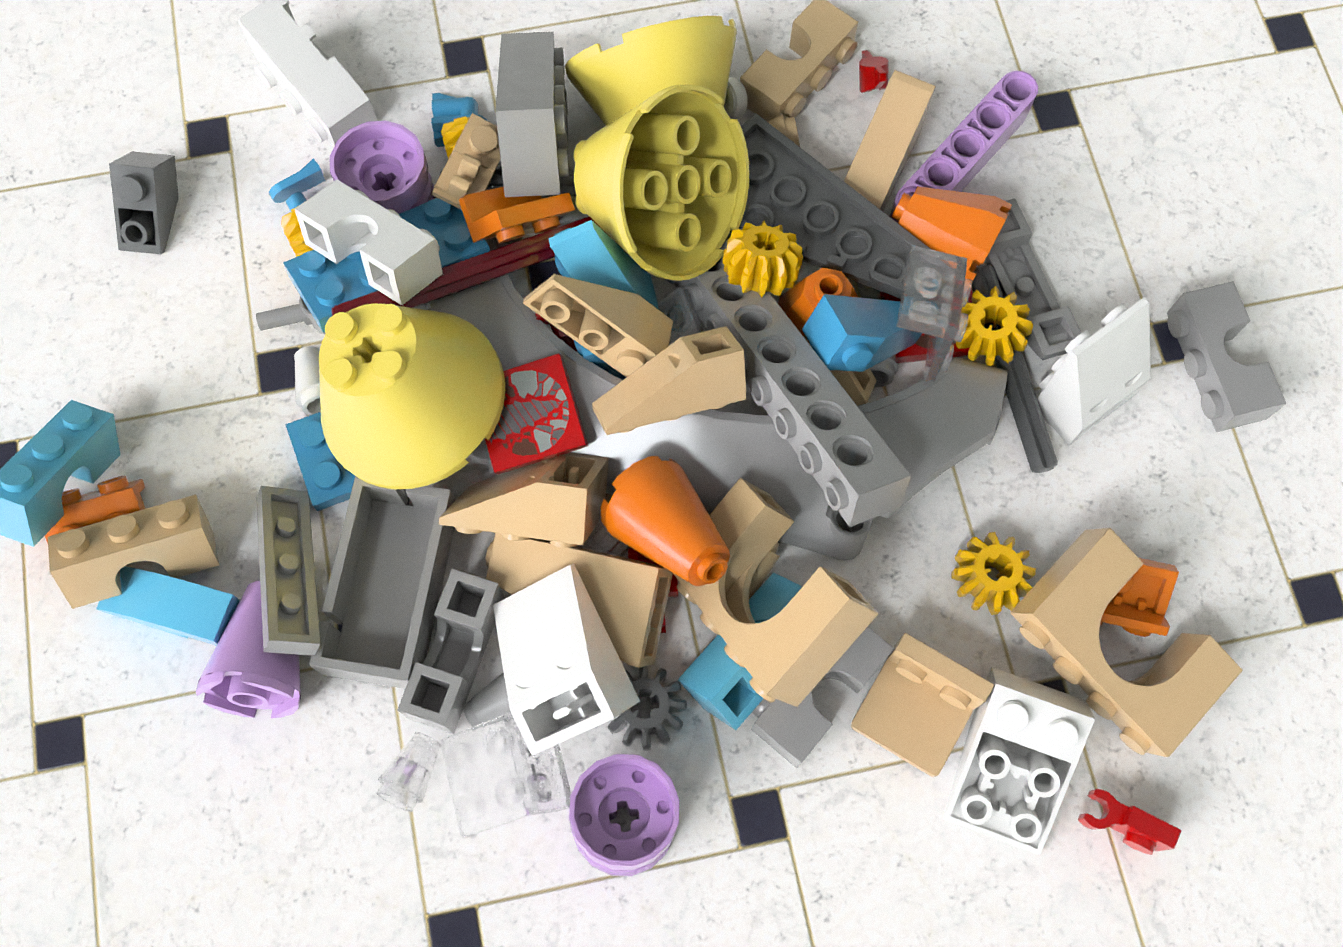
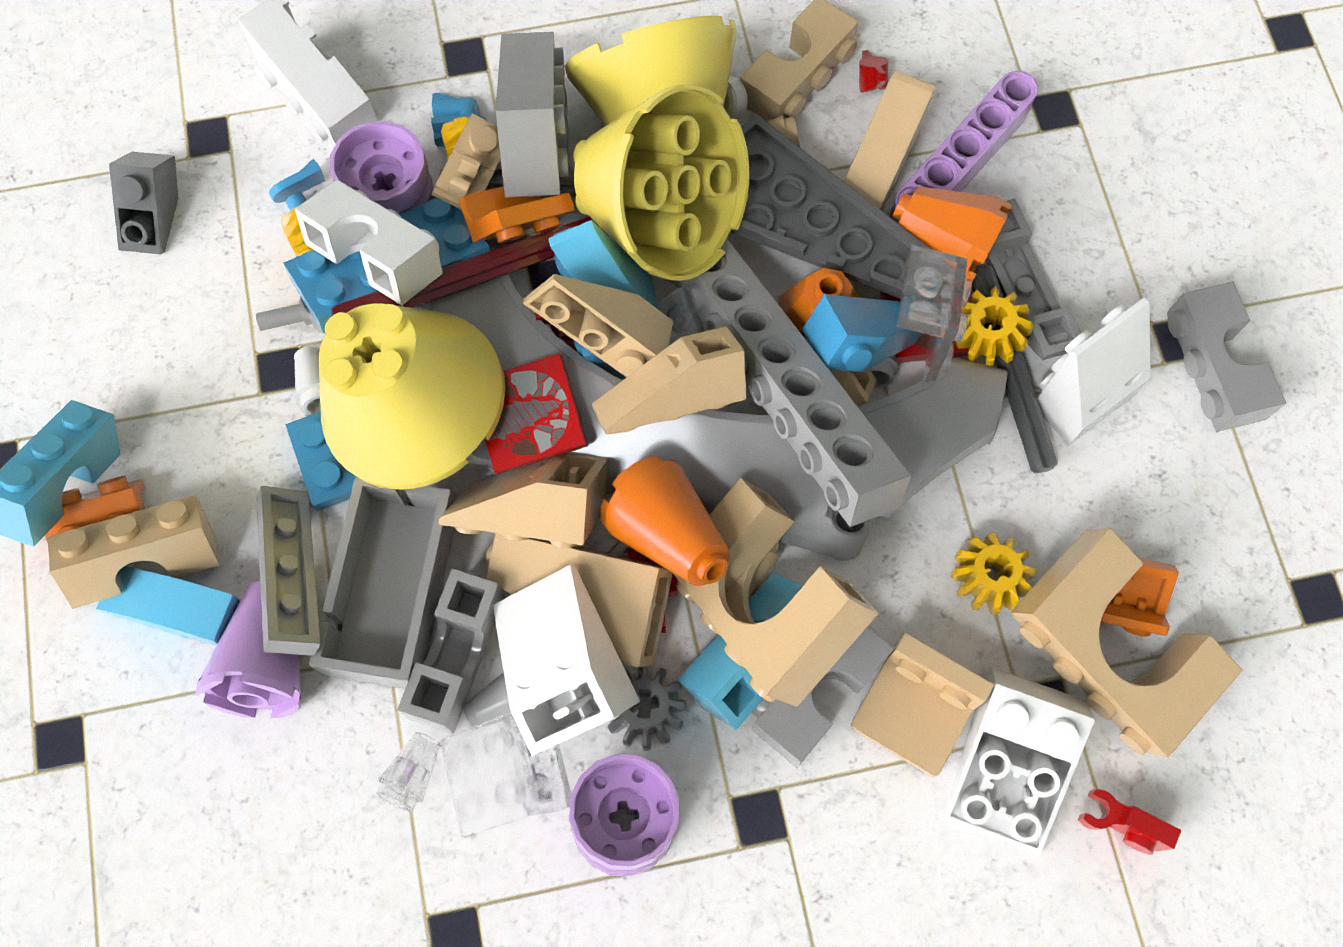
yellow gear [722,220,803,298] -> none

